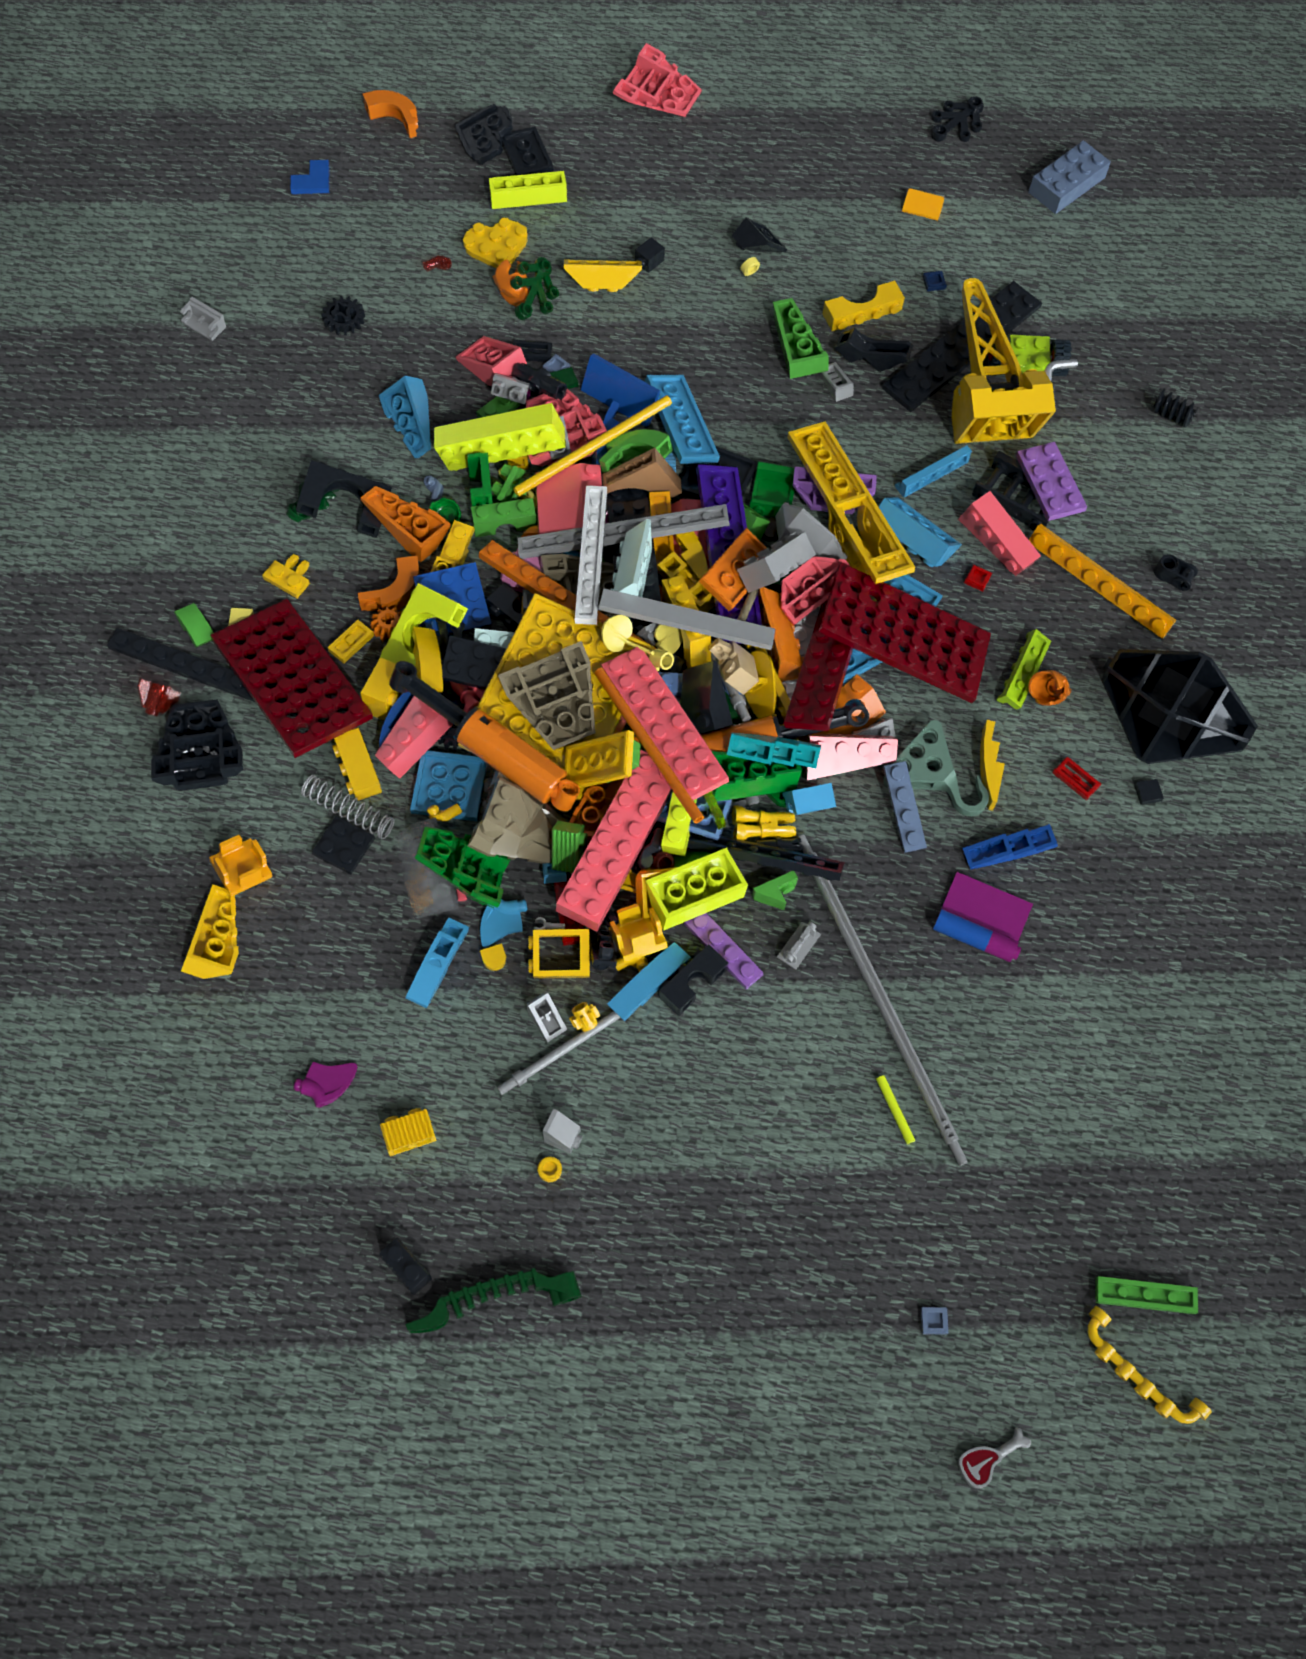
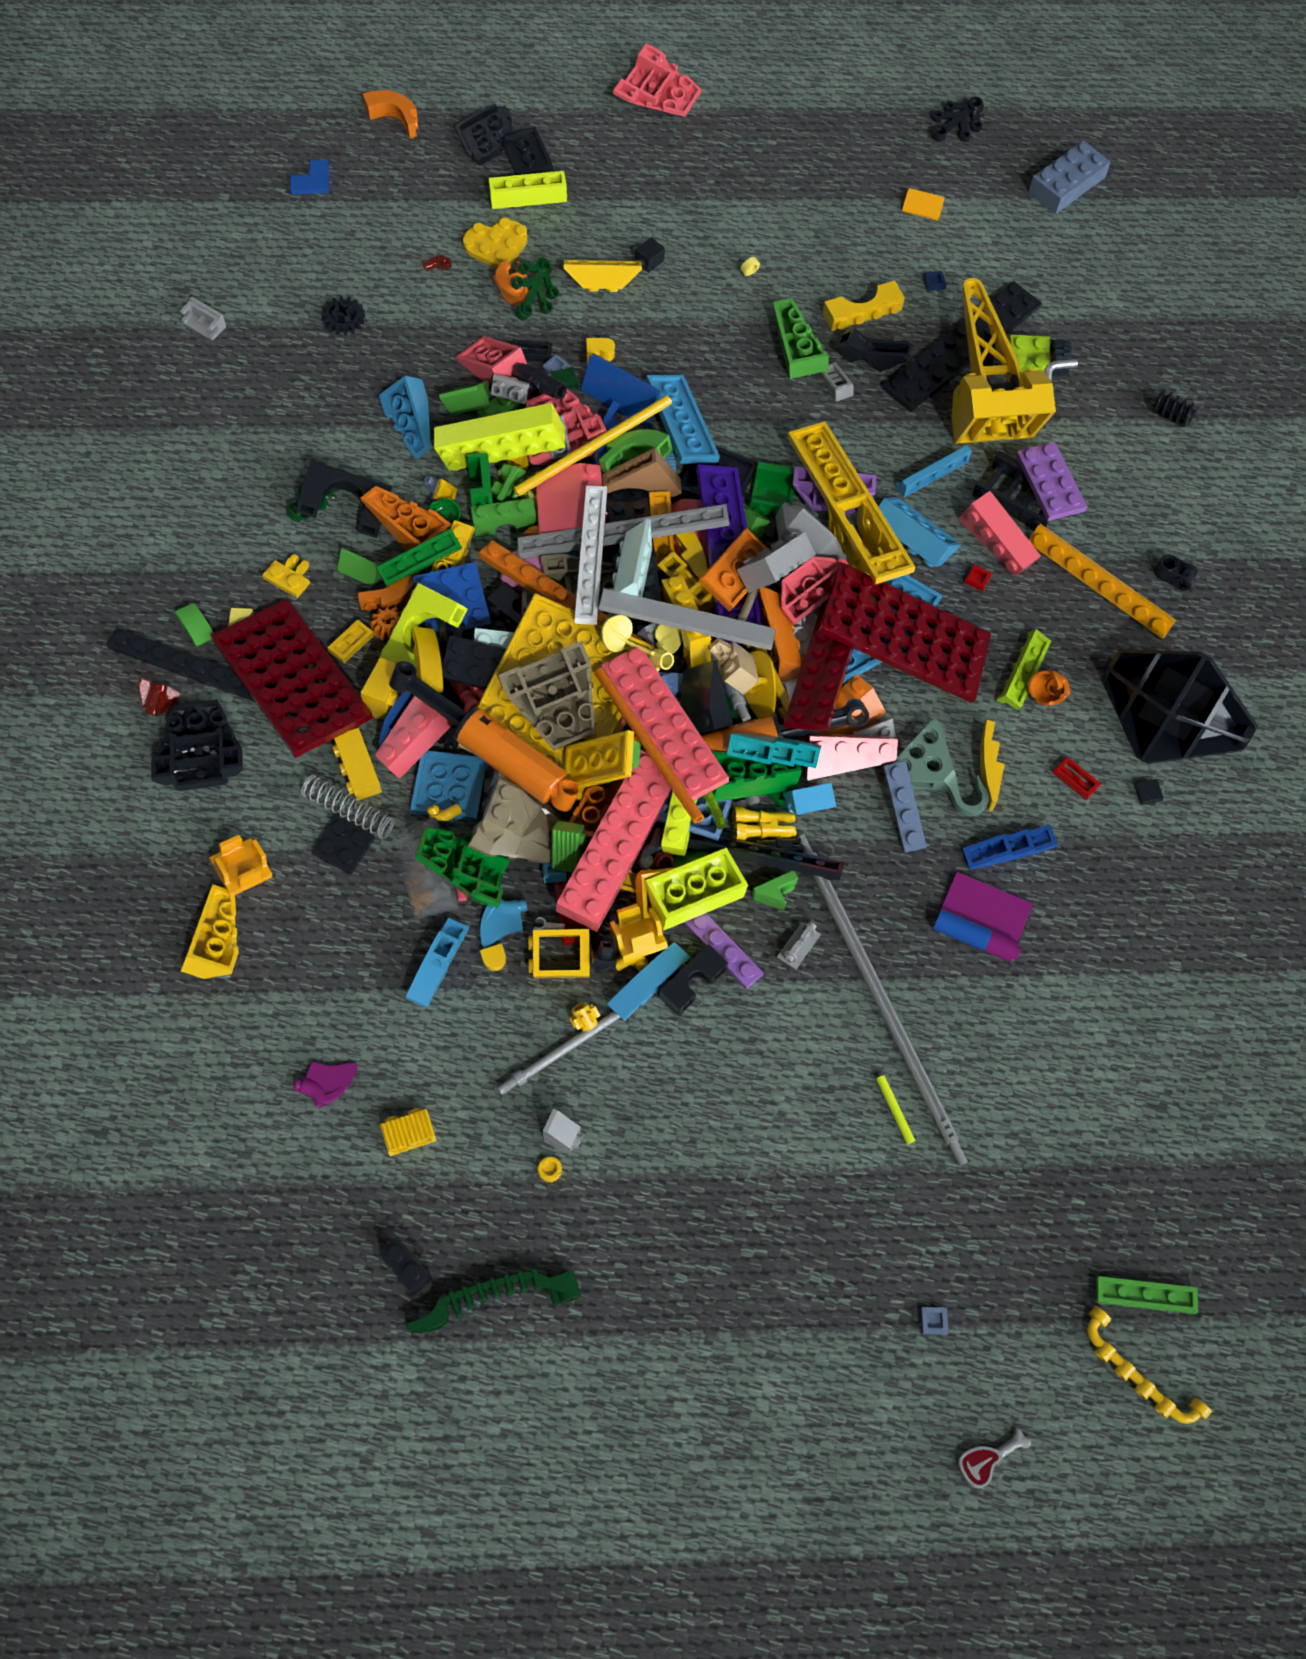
light grey slope [526,991,567,1042] -> none
black slope [732,217,788,252] -> none
none -> bright green slope [338,548,380,587]
none -> green plate [376,529,462,588]
none -> yellow tile [433,478,458,501]
none -> bright green slope [439,380,489,415]
none -> yellow leg [586,338,615,365]

